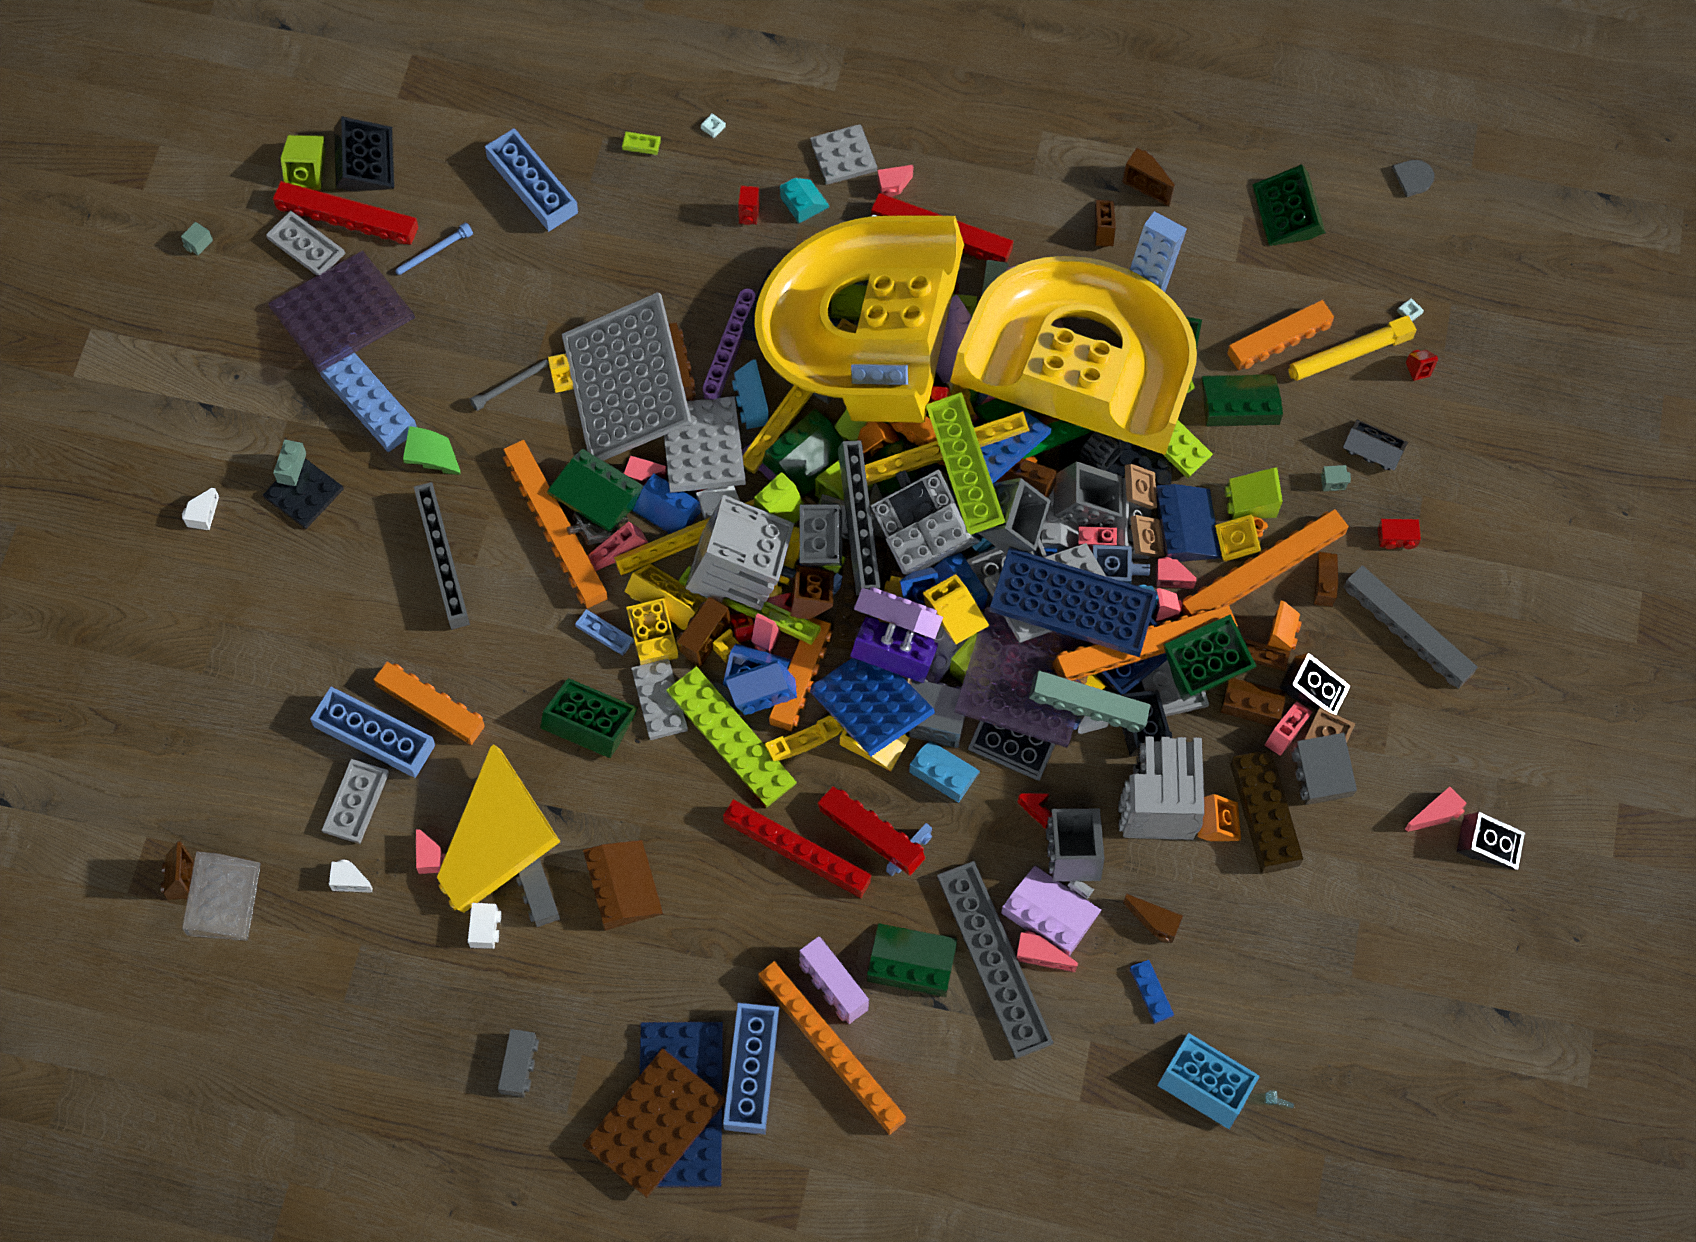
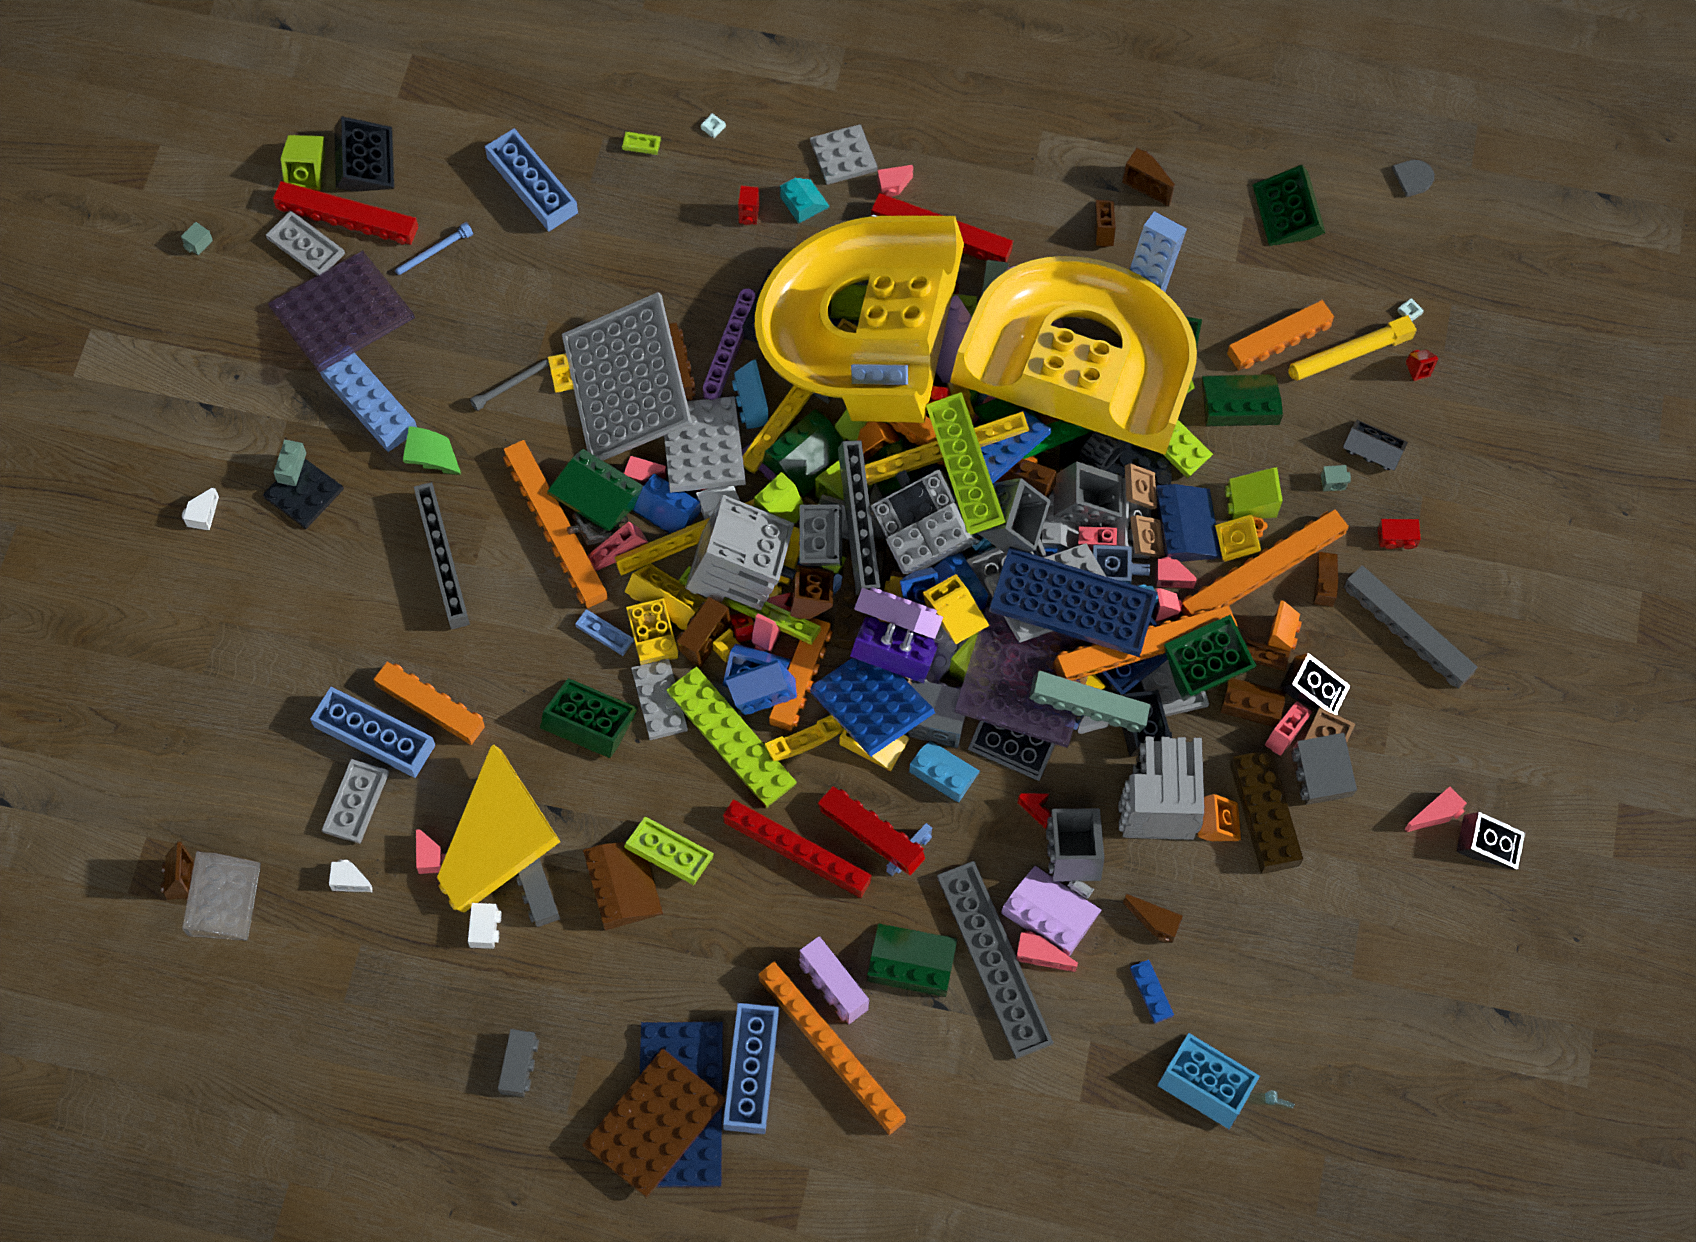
none -> lime plate [625,817,714,885]

